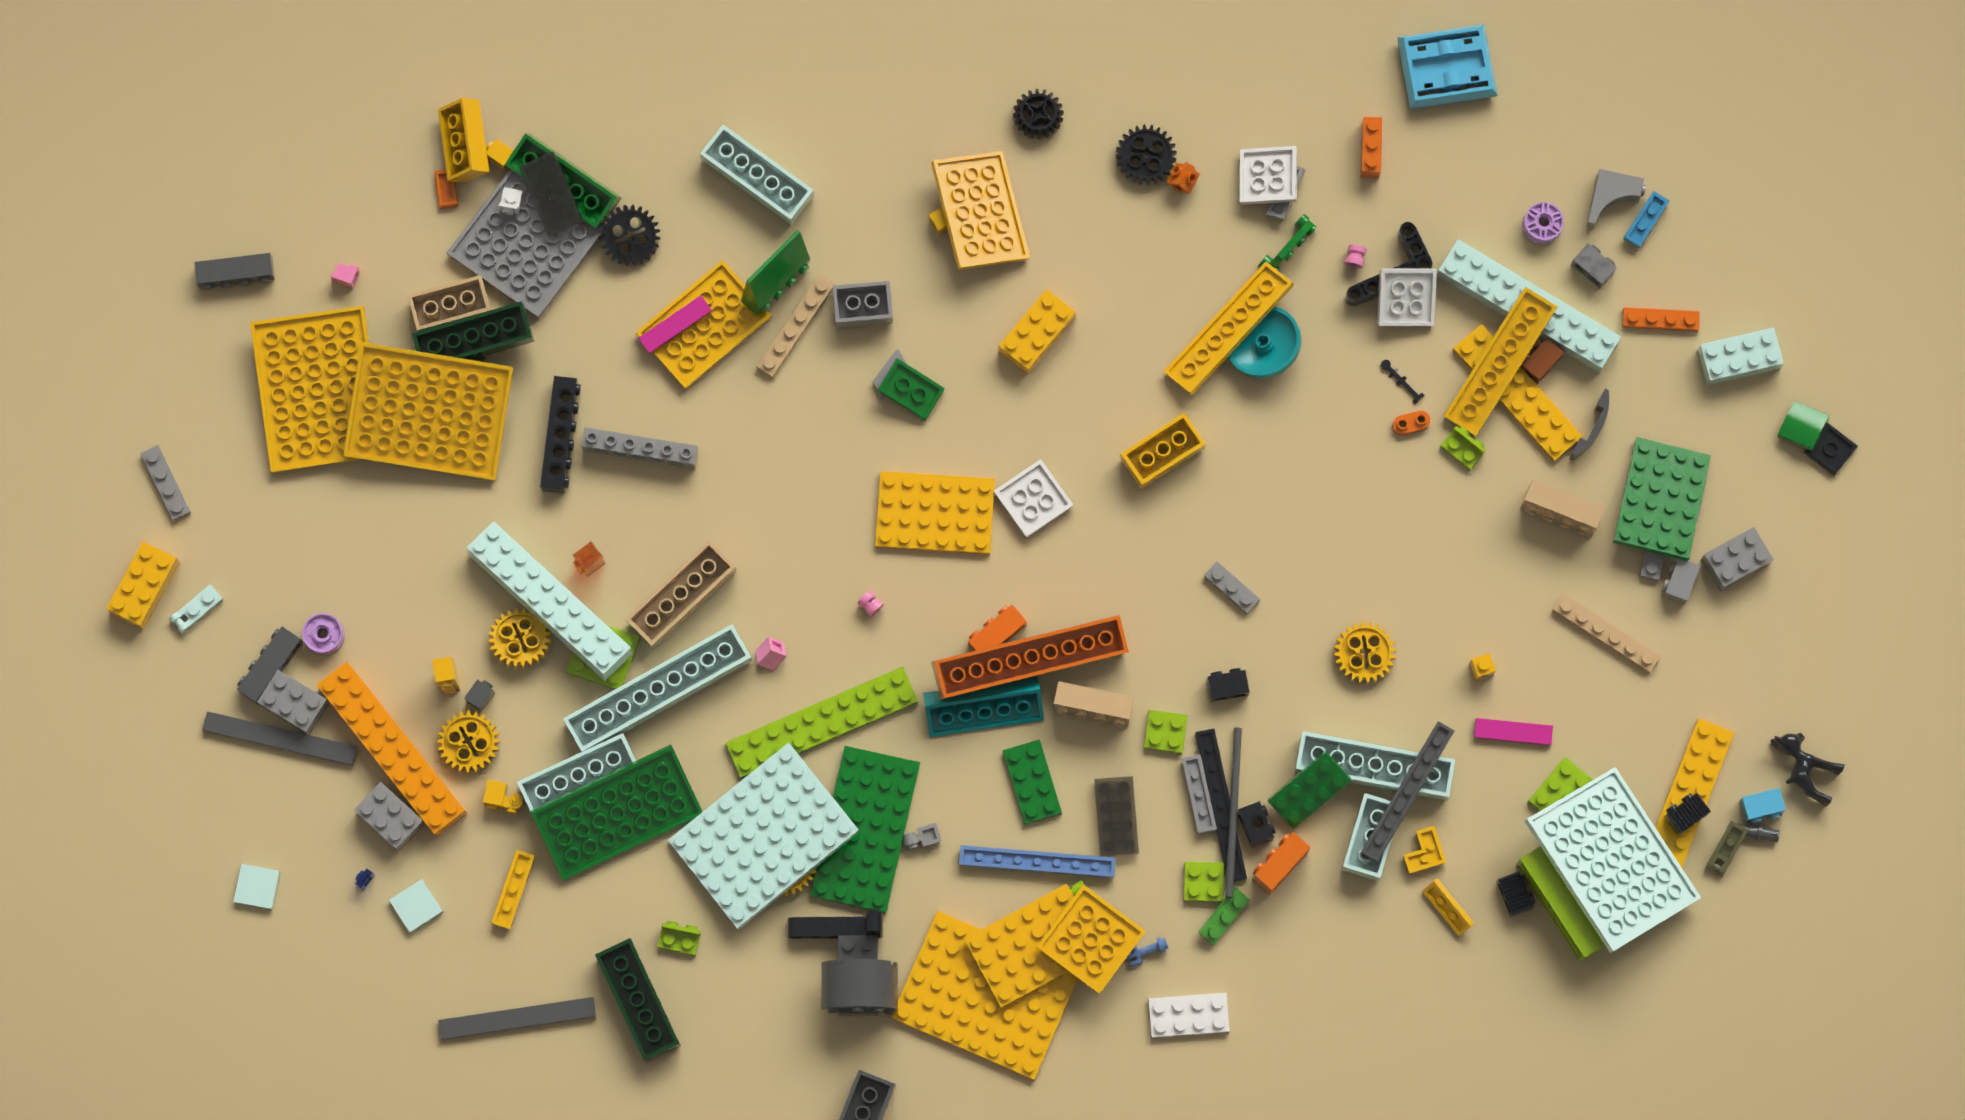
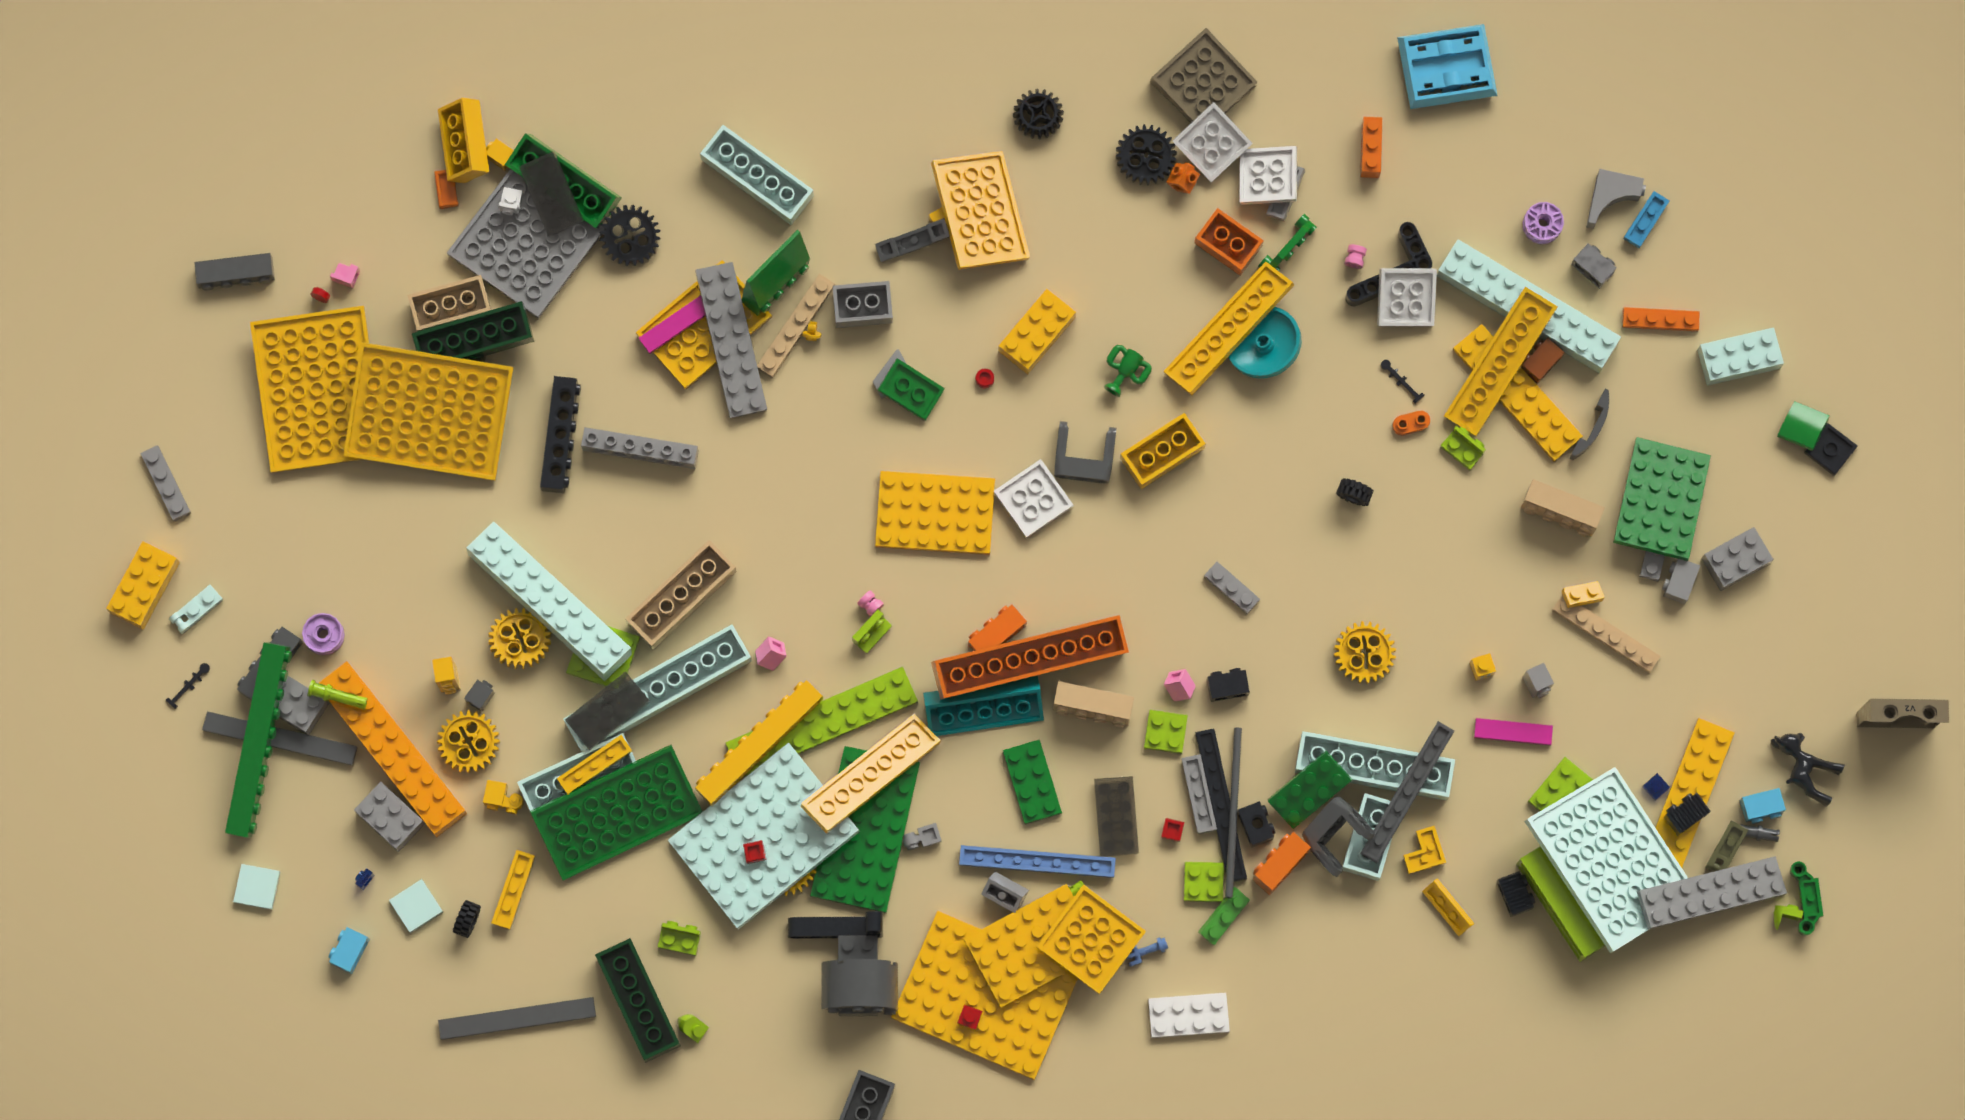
clear orange brick [573,542,605,577] -> none
none -> black piece [166,663,210,709]
none -> green brick [225,642,292,838]
none -> lime pin [307,679,368,710]
none -> red tile [310,287,330,303]
none -> medium azure brick [328,927,370,974]
none -> black tyre [453,900,481,938]
none -> yellow plate [557,735,633,794]
none -> clear smoke plate [565,671,650,751]
none -> lime plate [678,1014,709,1043]
none -> light grey plate [695,262,767,418]
none -> yellow brick [695,680,823,806]
none -> red tile [743,840,767,864]
none -> yellow plate [800,714,941,834]
none -> yellow plate [802,321,821,341]
none -> lime bracket [852,609,892,653]
none -> dark grey slope [875,218,950,262]
none -> red plate [957,1005,982,1030]
none -> red tile [975,369,994,389]
none -> light grey brick [981,872,1029,913]
none -> dark grey connector [1054,421,1117,483]
none -> green piece [1104,345,1152,397]
none -> dark tan piece [1150,28,1257,123]
none -> red plate [1161,818,1185,842]
none -> bright pink panel [1164,669,1196,701]
none -> white plate [1172,102,1253,182]
none -> orange brick [1194,208,1264,276]
none -> dark grey connector [1302,797,1376,877]
none -> black tyre [1336,478,1374,506]
none -> light grey brick [1522,663,1554,698]
none -> yellow plate [1561,581,1605,608]
none -> light grey plate [1637,856,1787,929]
none -> clear blue plate [1642,773,1670,801]
none -> lime plate [1774,904,1803,930]
none -> green plate [1790,861,1824,936]
none -> dark tan piece [1857,699,1949,728]

